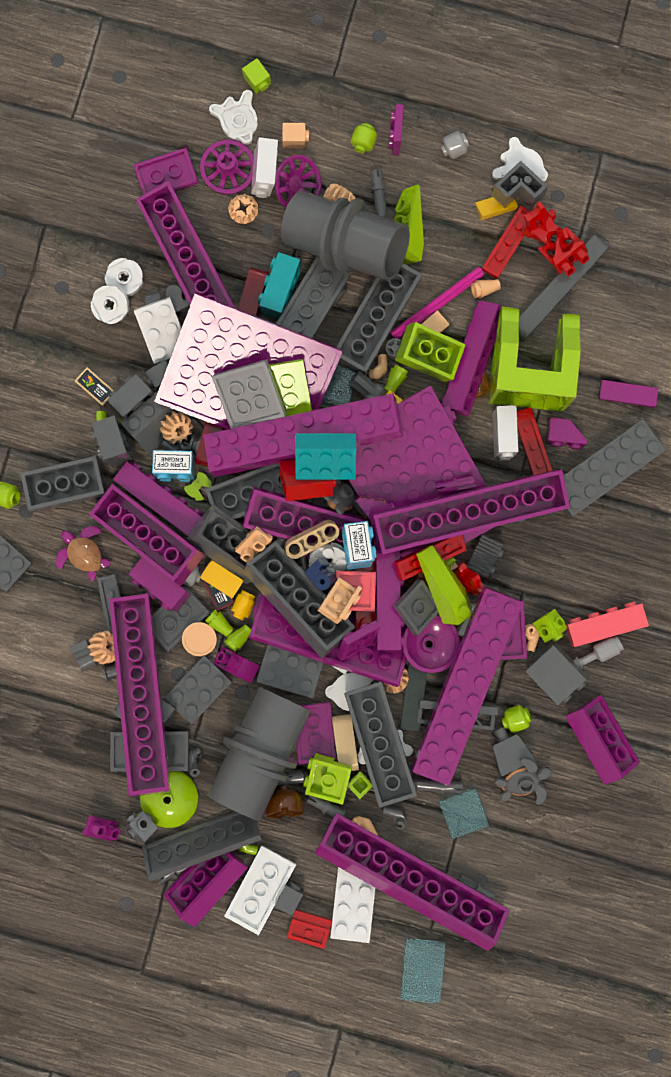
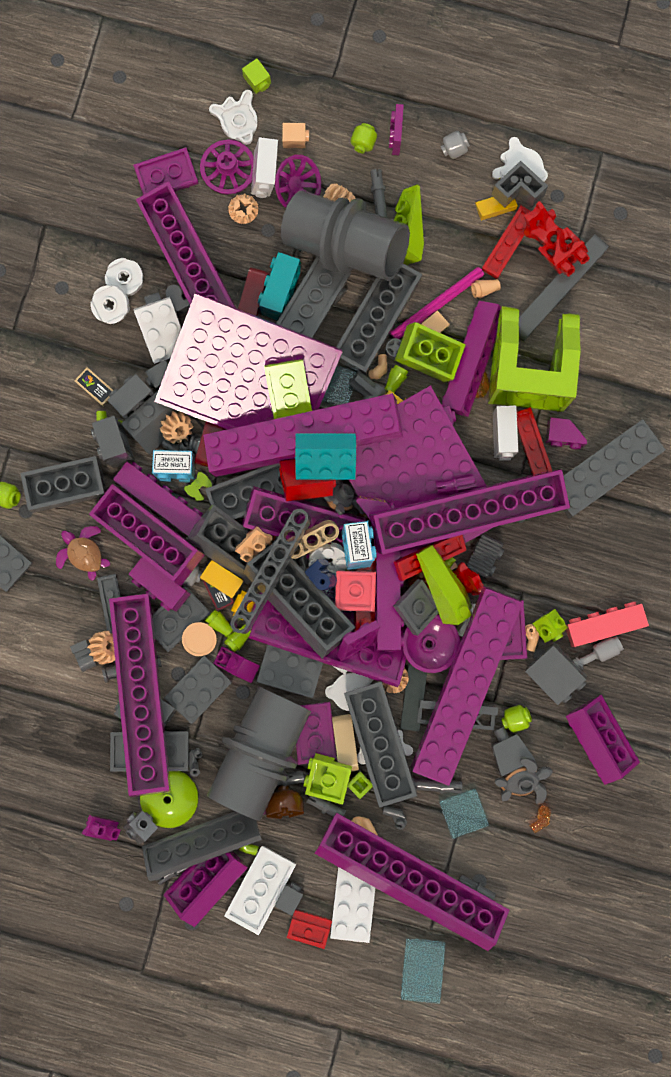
light grey plate [211,359,286,429] -> none
light nougat bracket [317,578,362,624] -> none
magenta tile [598,380,658,408] -> none
none -> dark grey beam [231,509,311,634]
none -> clear orange arm [530,805,551,834]

